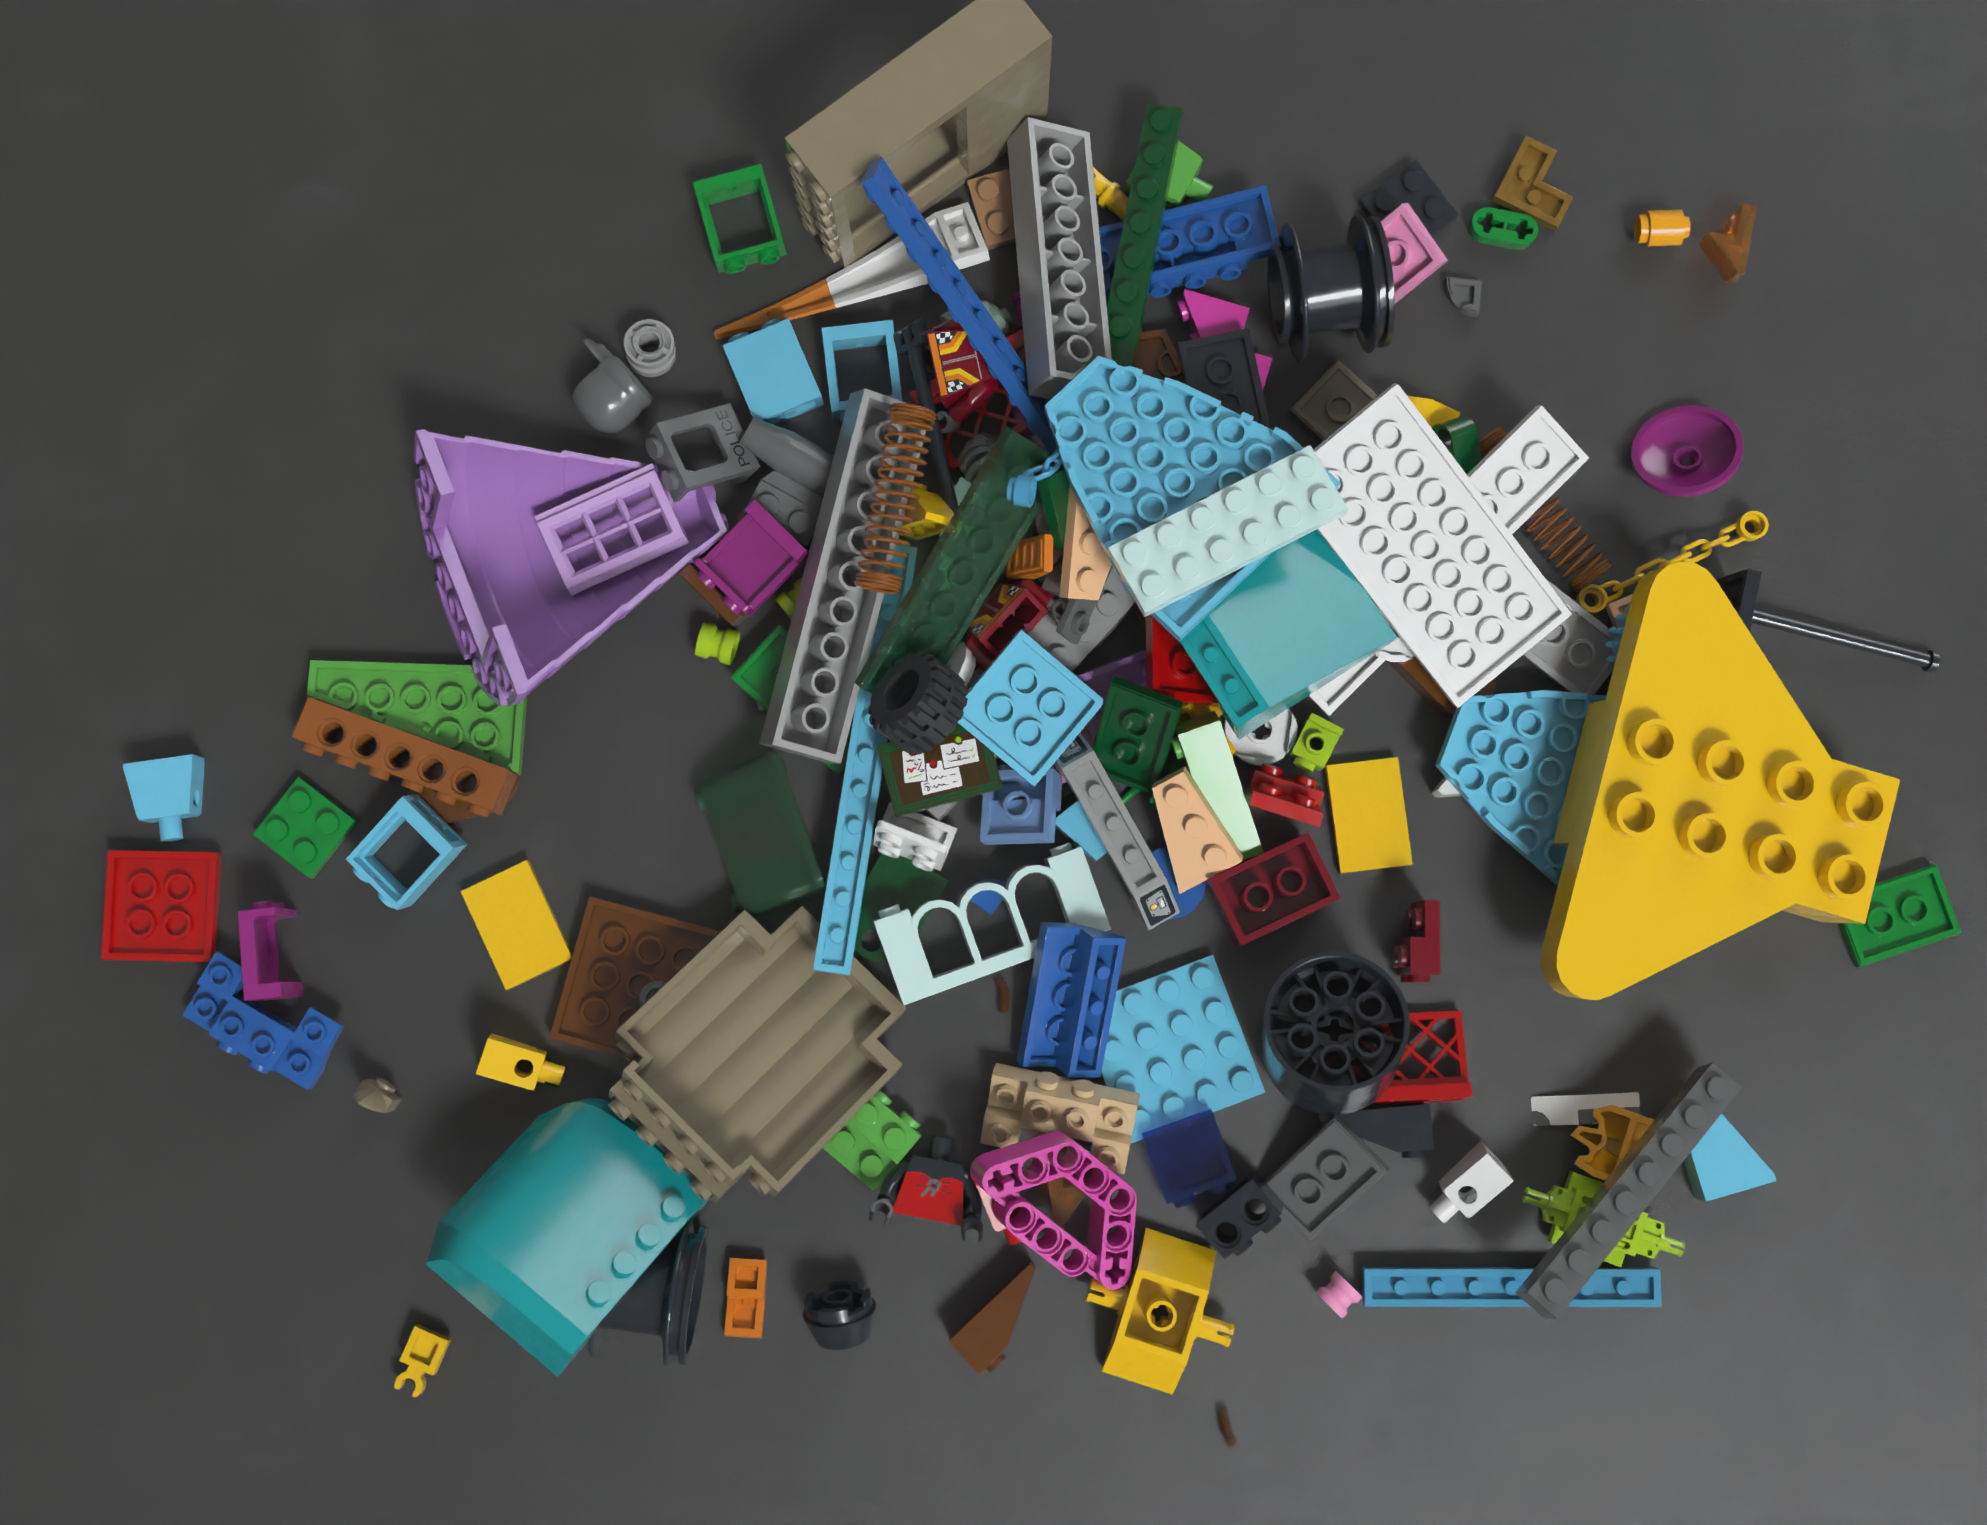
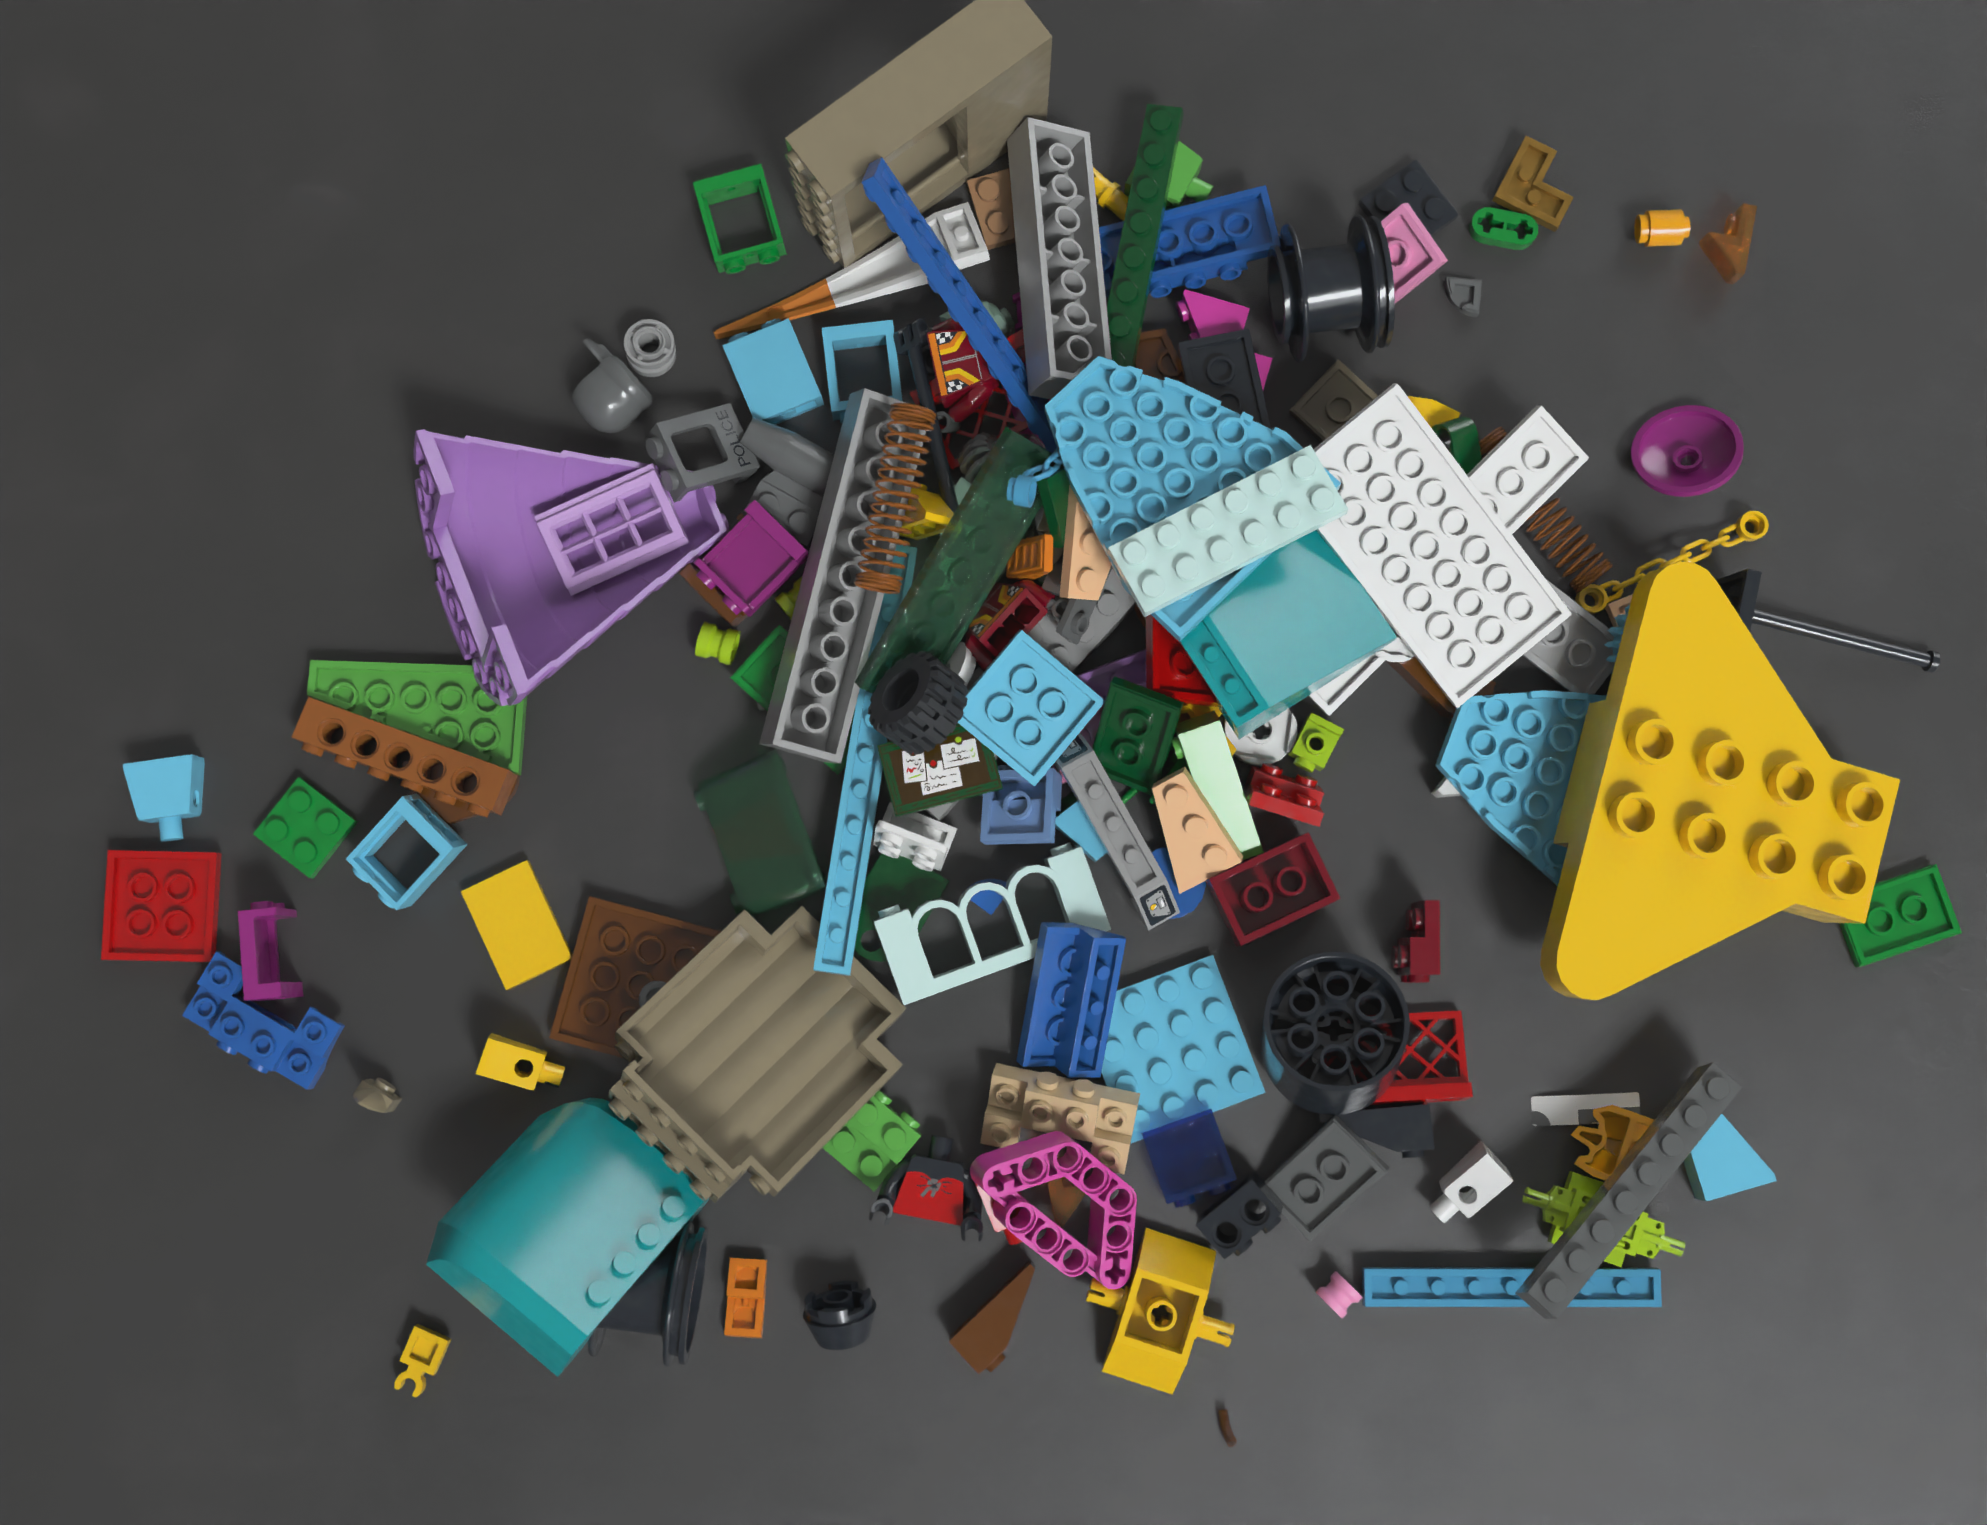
reddish brown leg [995,977,1010,1013] -> none
yellow tile [1325,757,1413,874] -> none

